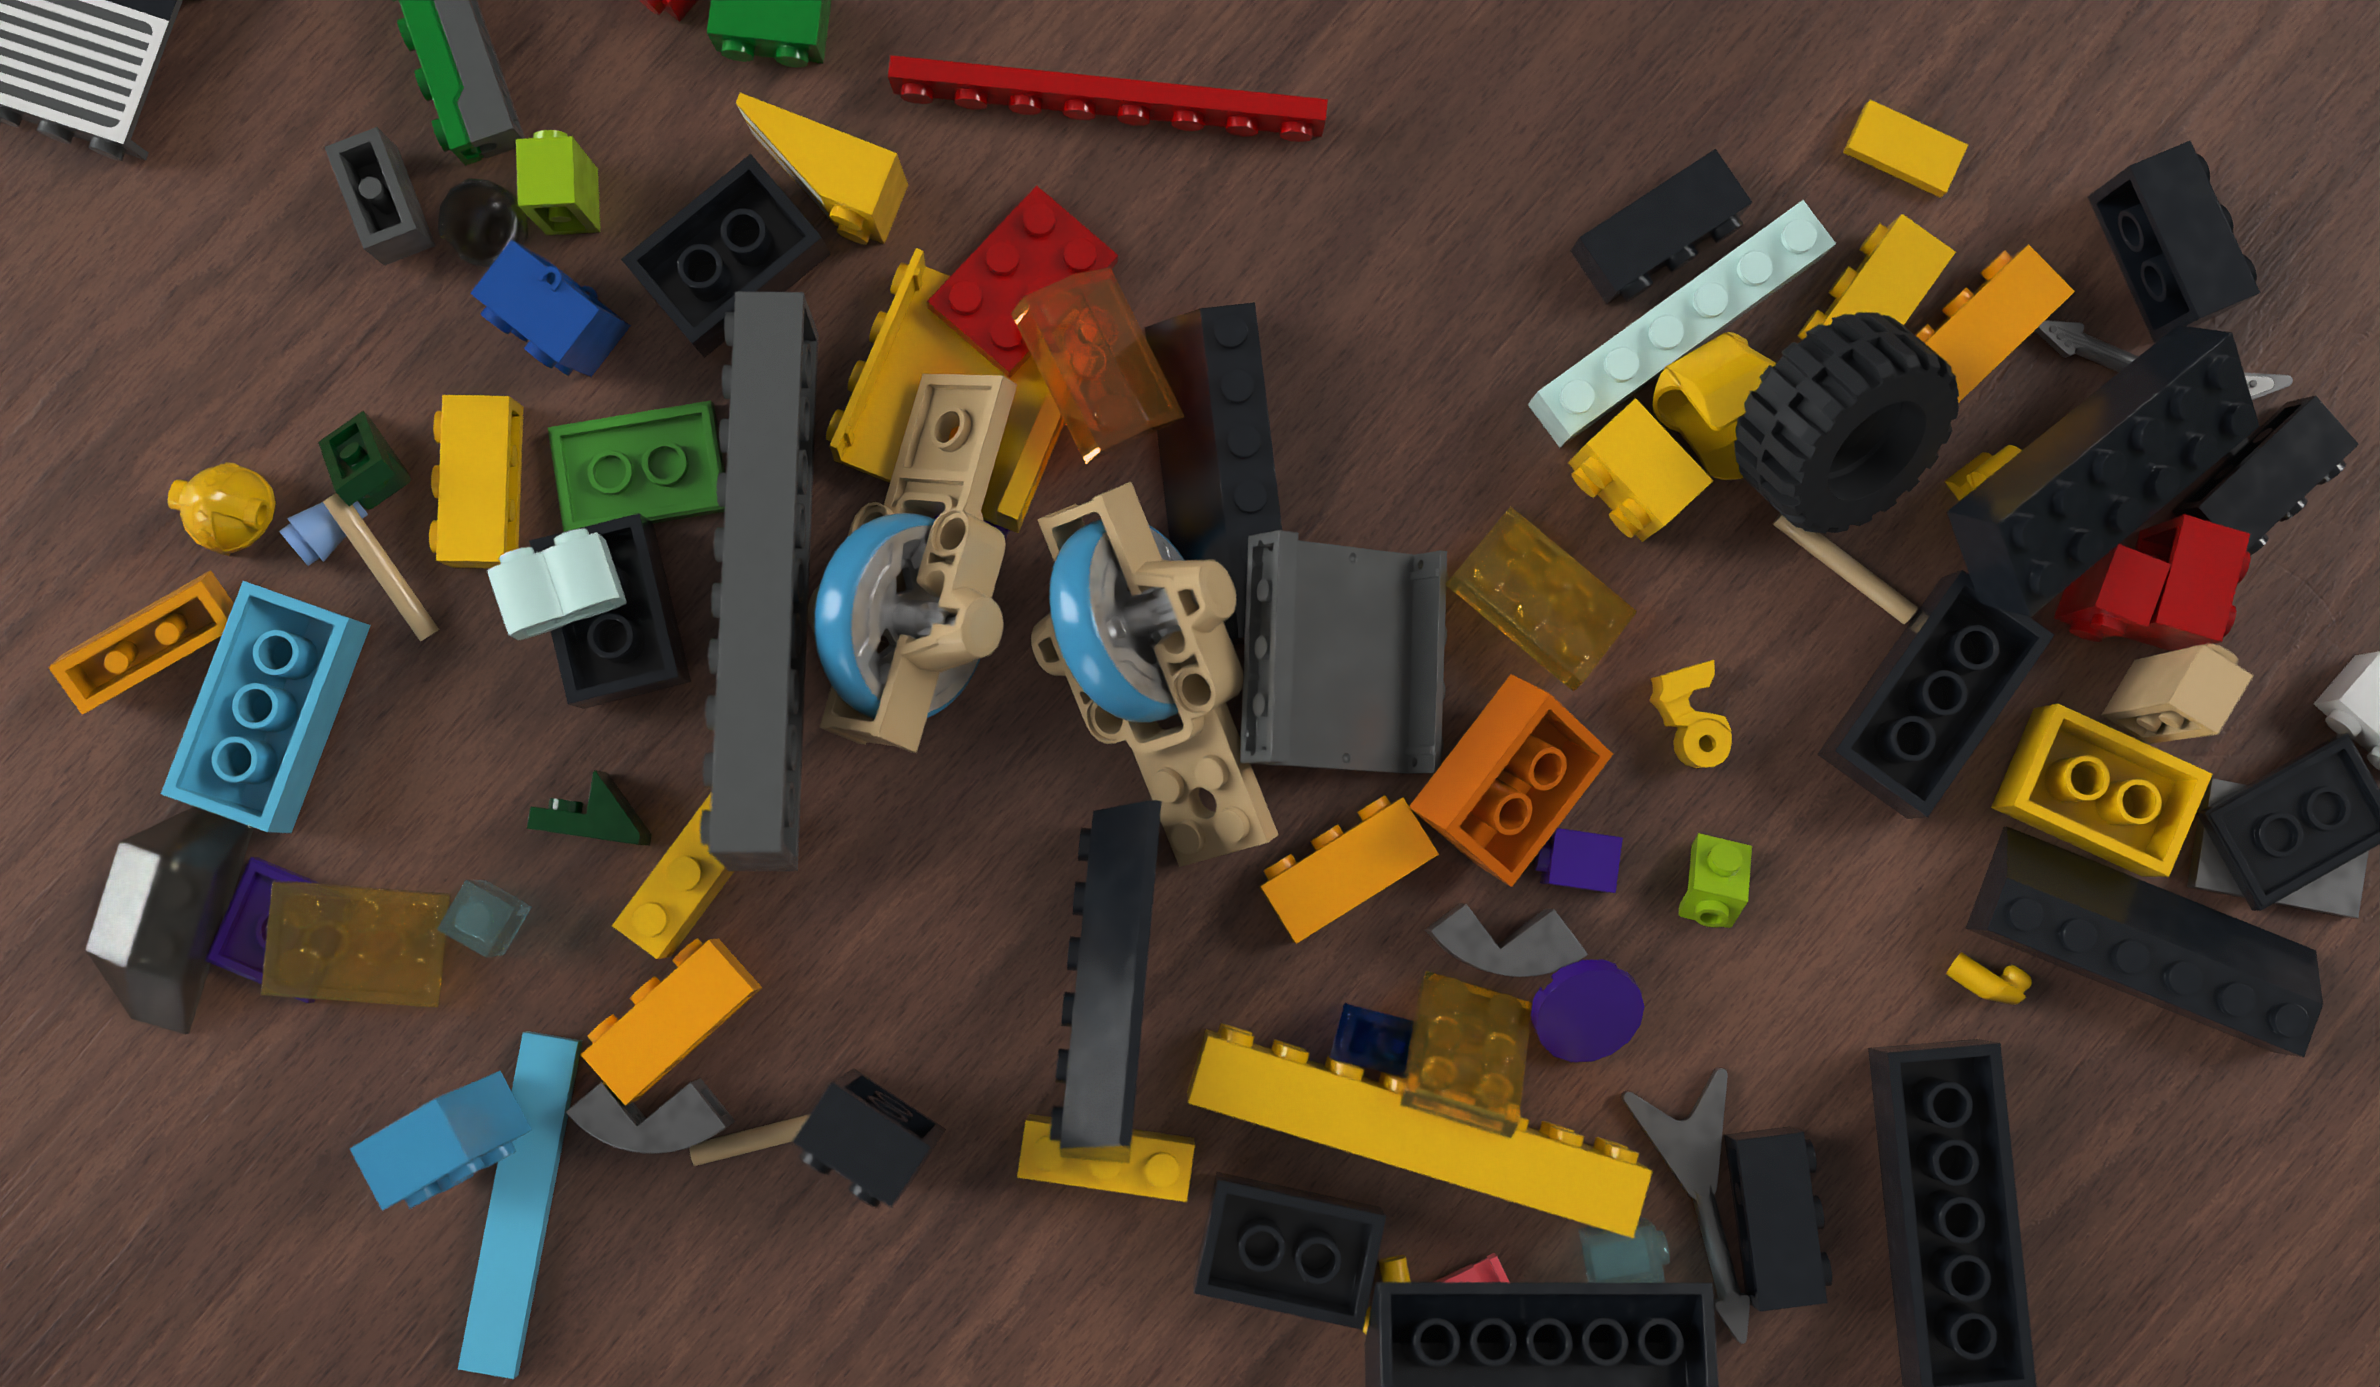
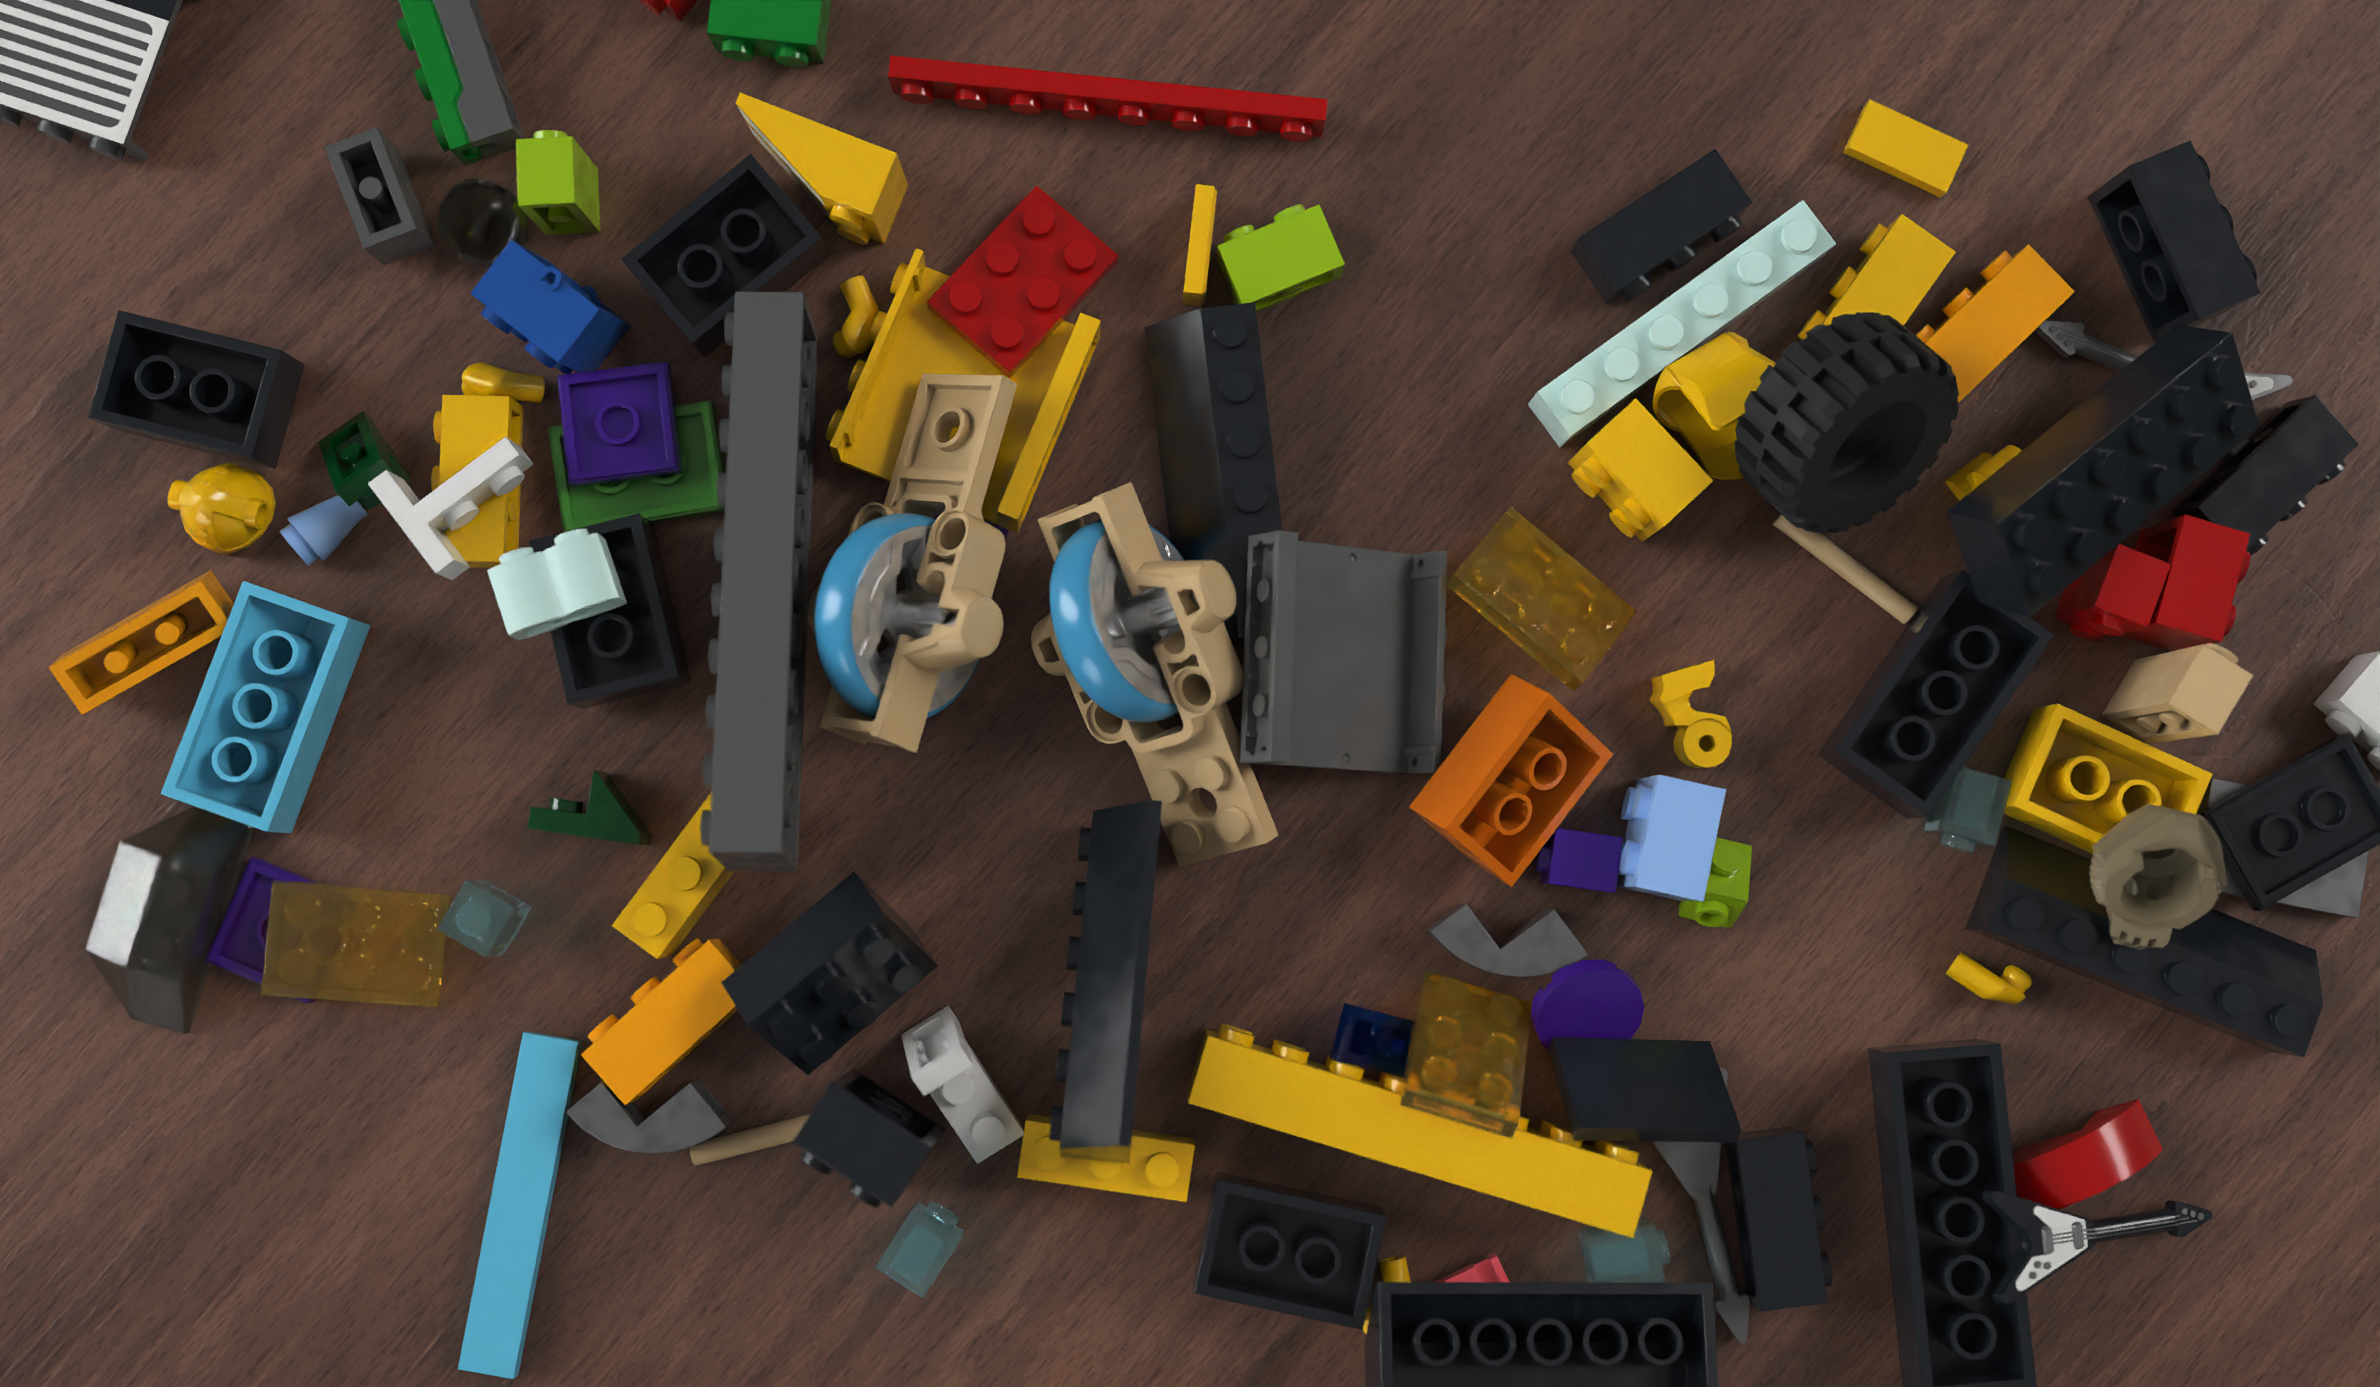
tan bar [323,493,440,642] -> none
dark azure brick [350,1071,532,1210] -> none
clear orange slope [1011,267,1184,464] -> none
light orange brick [1258,795,1439,944] -> none
none -> black brick [88,310,305,469]
none -> white bracket [368,437,533,580]
none -> yellow arm [461,362,545,403]
none -> dark purple tile [557,362,683,487]
none -> black brick [721,871,938,1075]
none -> yellow arm [833,275,880,358]
none -> clear light blue brick [875,1201,964,1298]
none -> white bracket [901,1006,1024,1164]
none -> yellow tile [1183,184,1217,307]
none -> lime brick [1216,204,1345,312]
none -> black tile [1548,1037,1742,1143]
none -> light blue brick [1616,775,1726,902]
none -> clear light blue brick [1924,767,2012,853]
none -> black piece [1982,1190,2212,1304]
none -> red brick [2012,1099,2163,1209]
none -> dark tan helmet [2089,804,2227,950]

